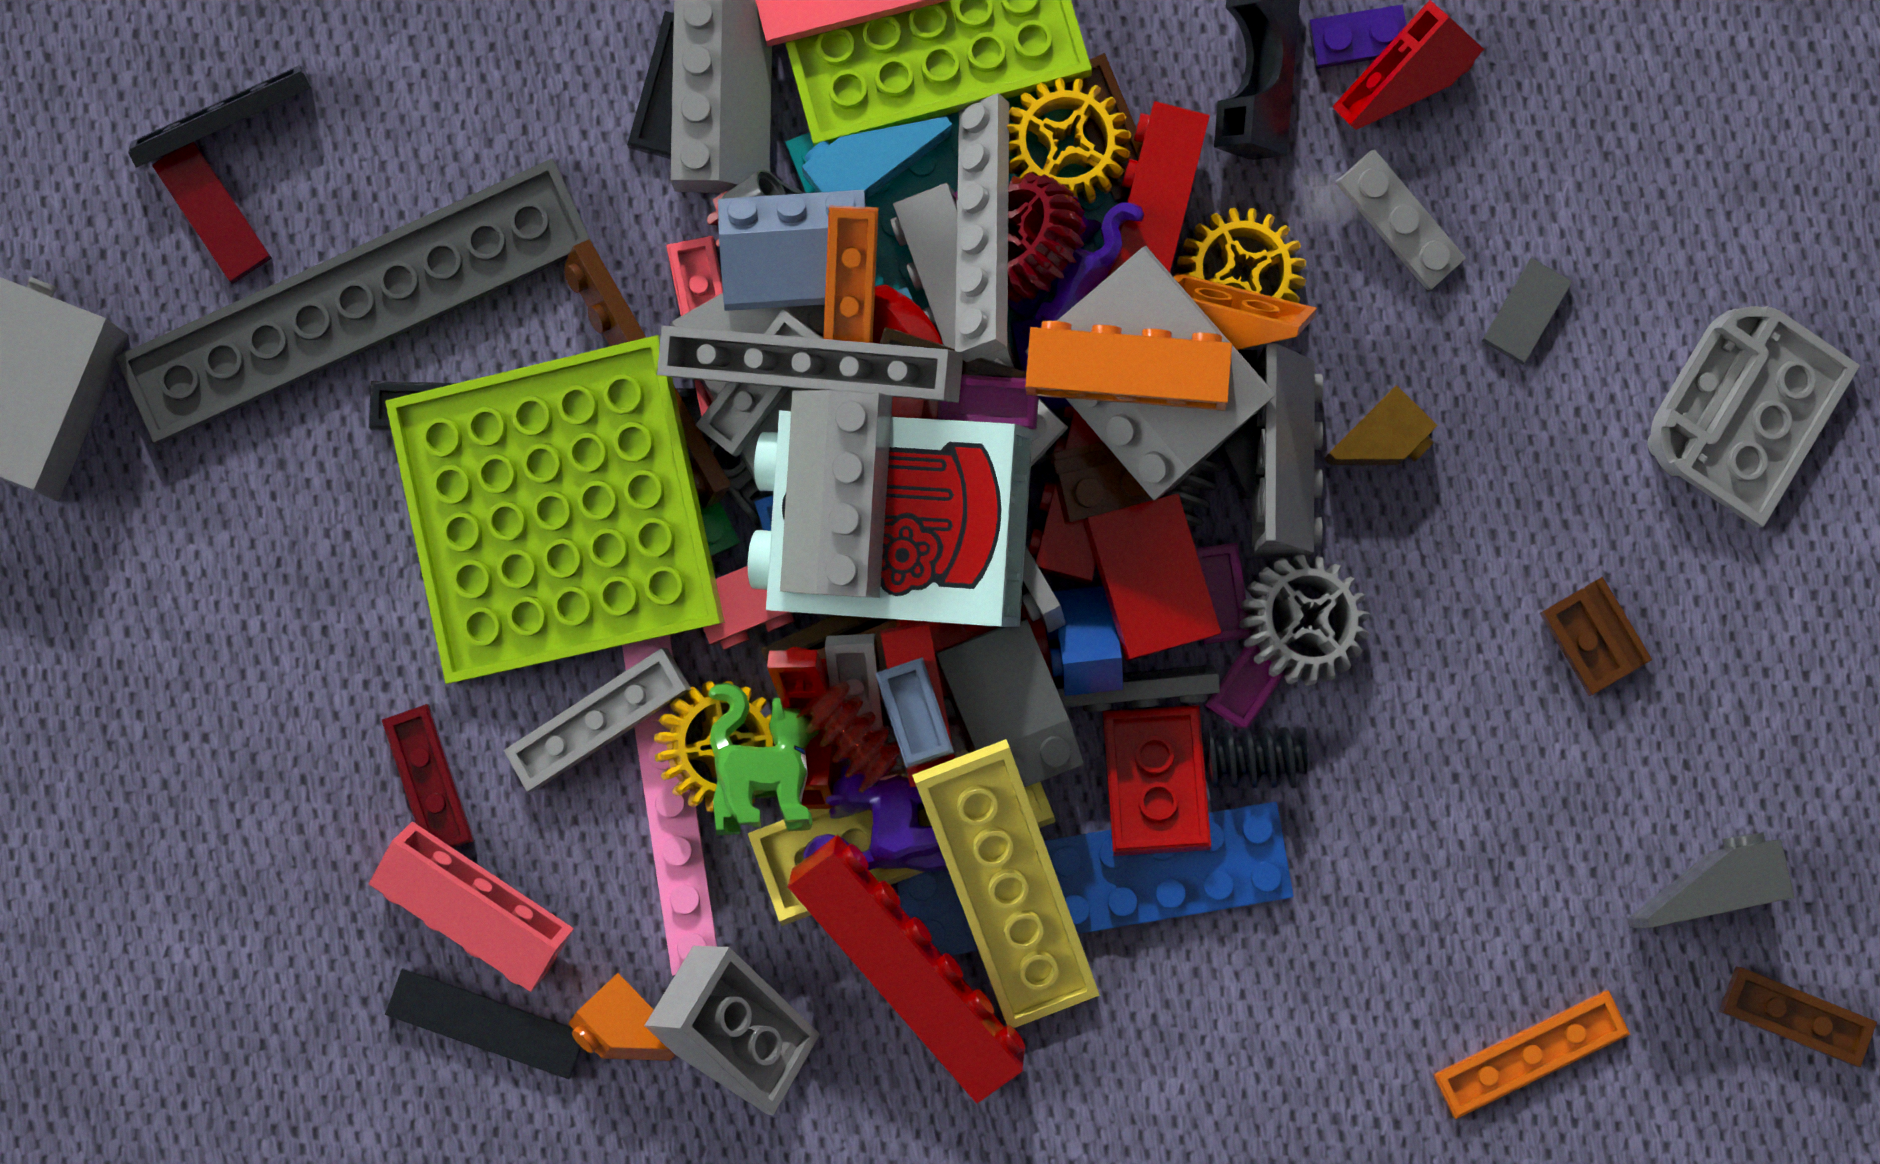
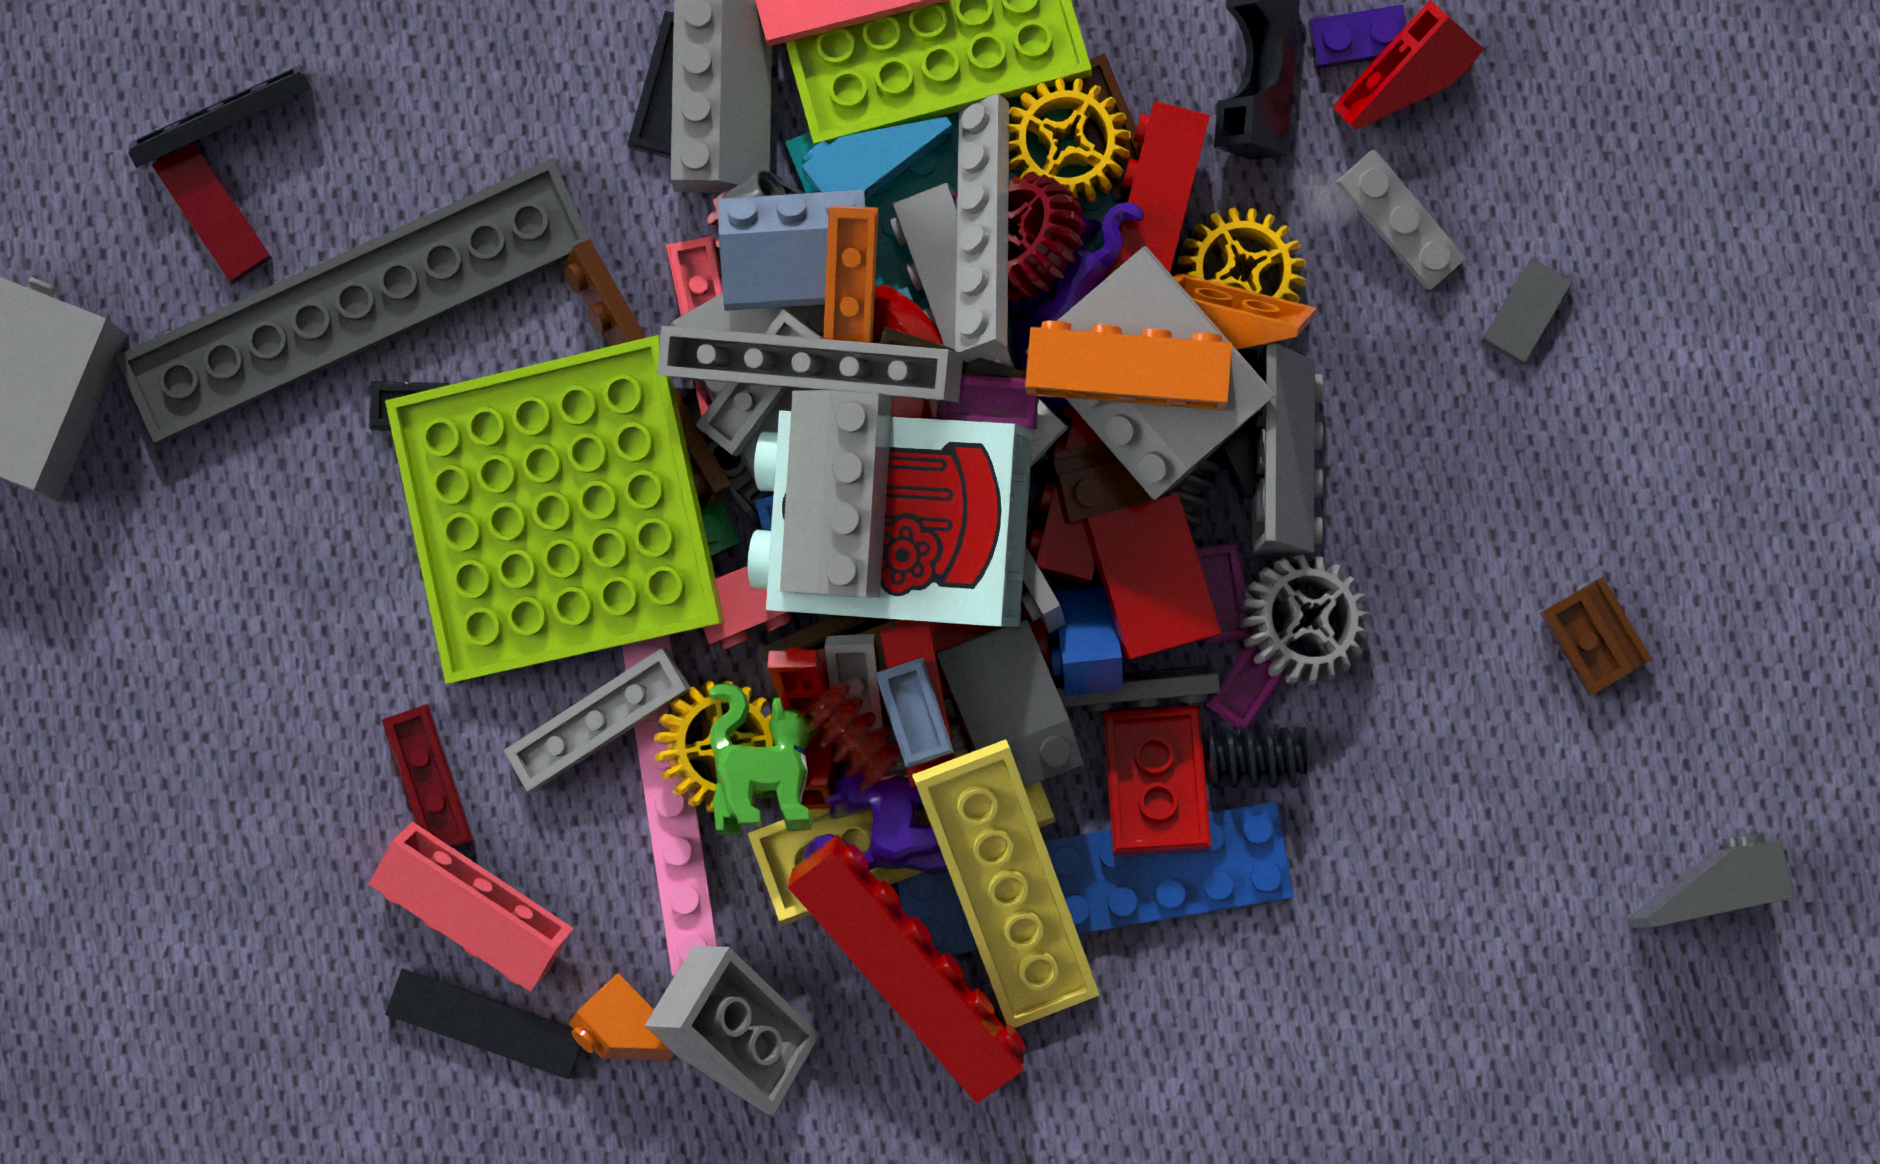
pearl gold slope [1324,385,1438,465] -> none
orange tile [1432,990,1631,1119] -> none
light grey plate [1647,306,1860,527] -> none
reddish brown plate [1719,966,1877,1068] -> none

